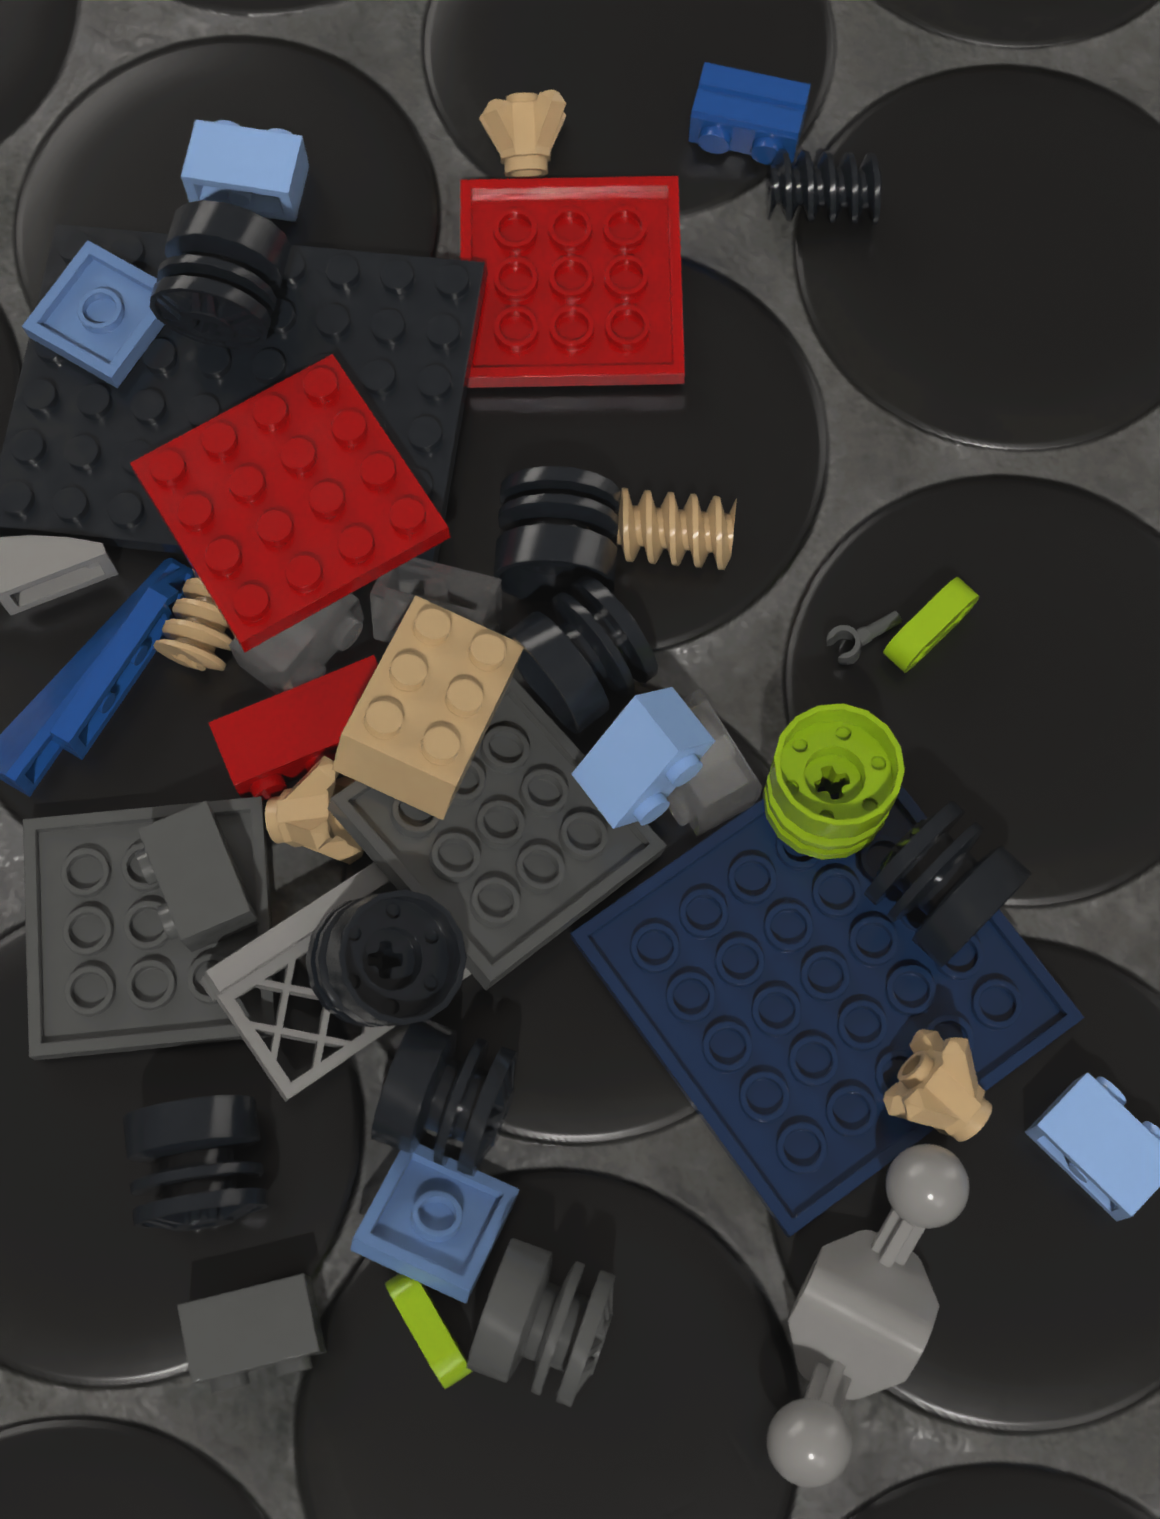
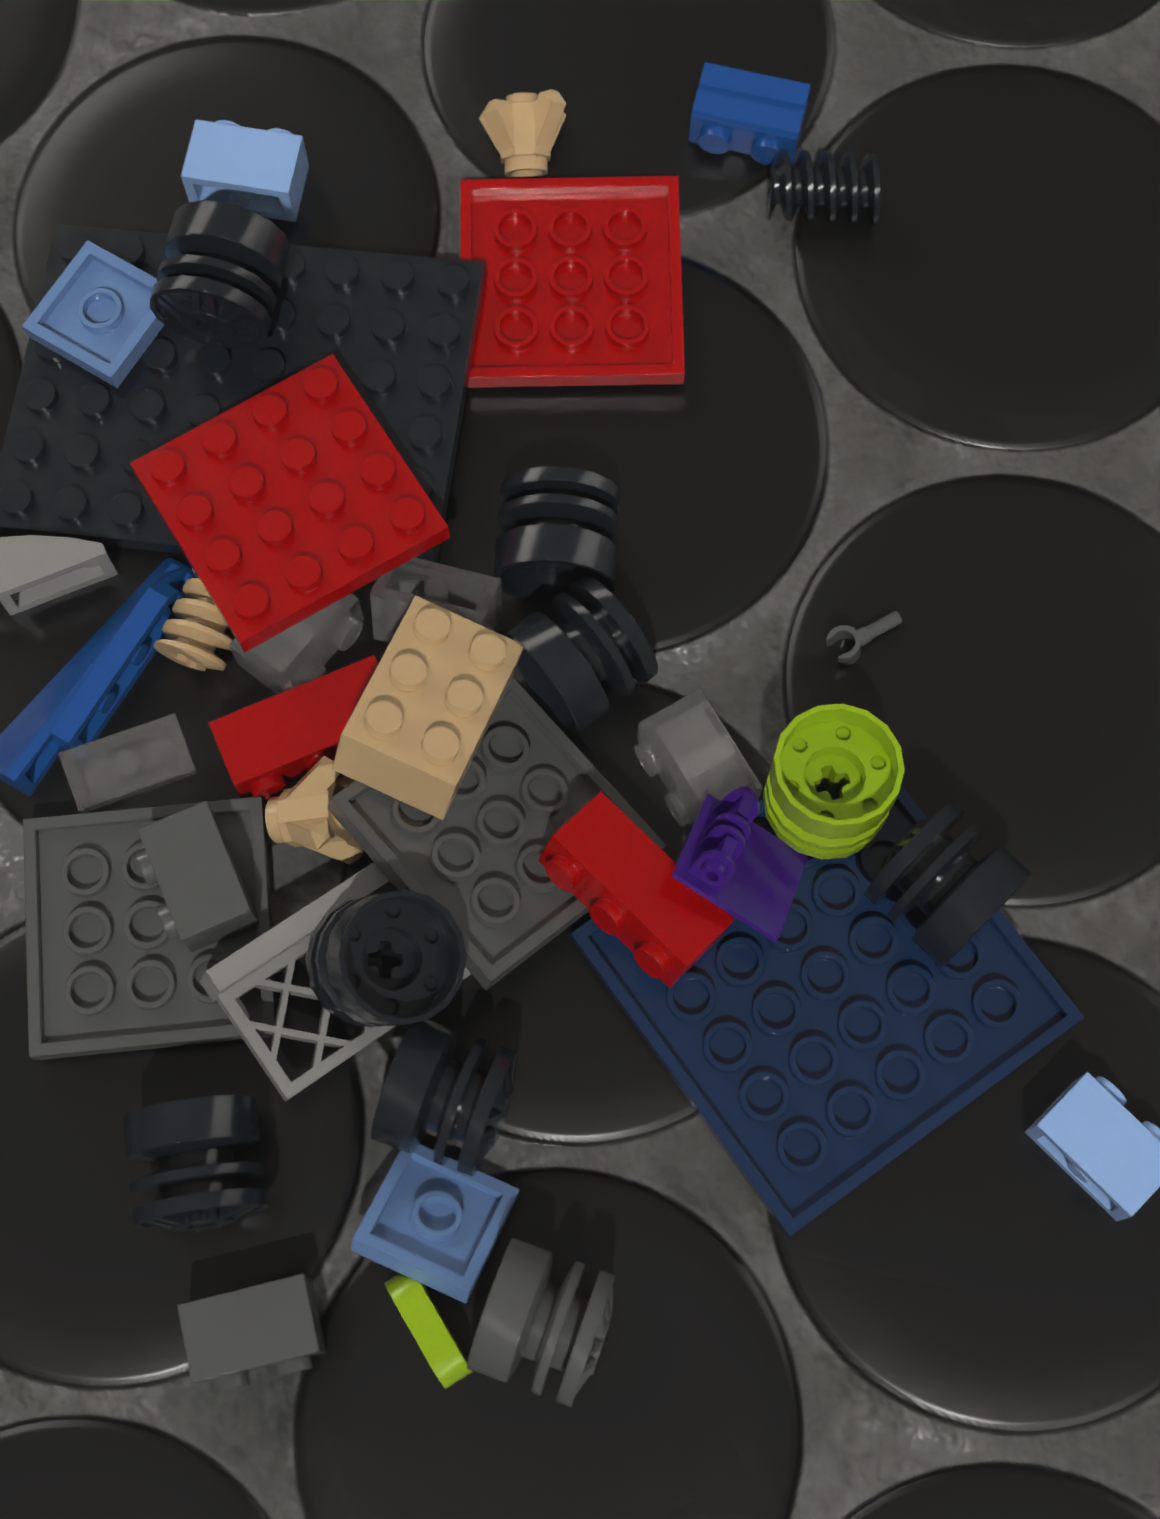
light blue brick [572,687,716,829] -> none
tan piece [617,488,737,570] -> none
light grey piece [767,1144,970,1488] -> none
lime beam [883,577,979,673] -> none
tan rock [883,1029,992,1142] -> none
none -> clear brick [58,713,198,813]
none -> red brick [538,791,735,988]
none -> dark purple hinge [671,786,808,943]

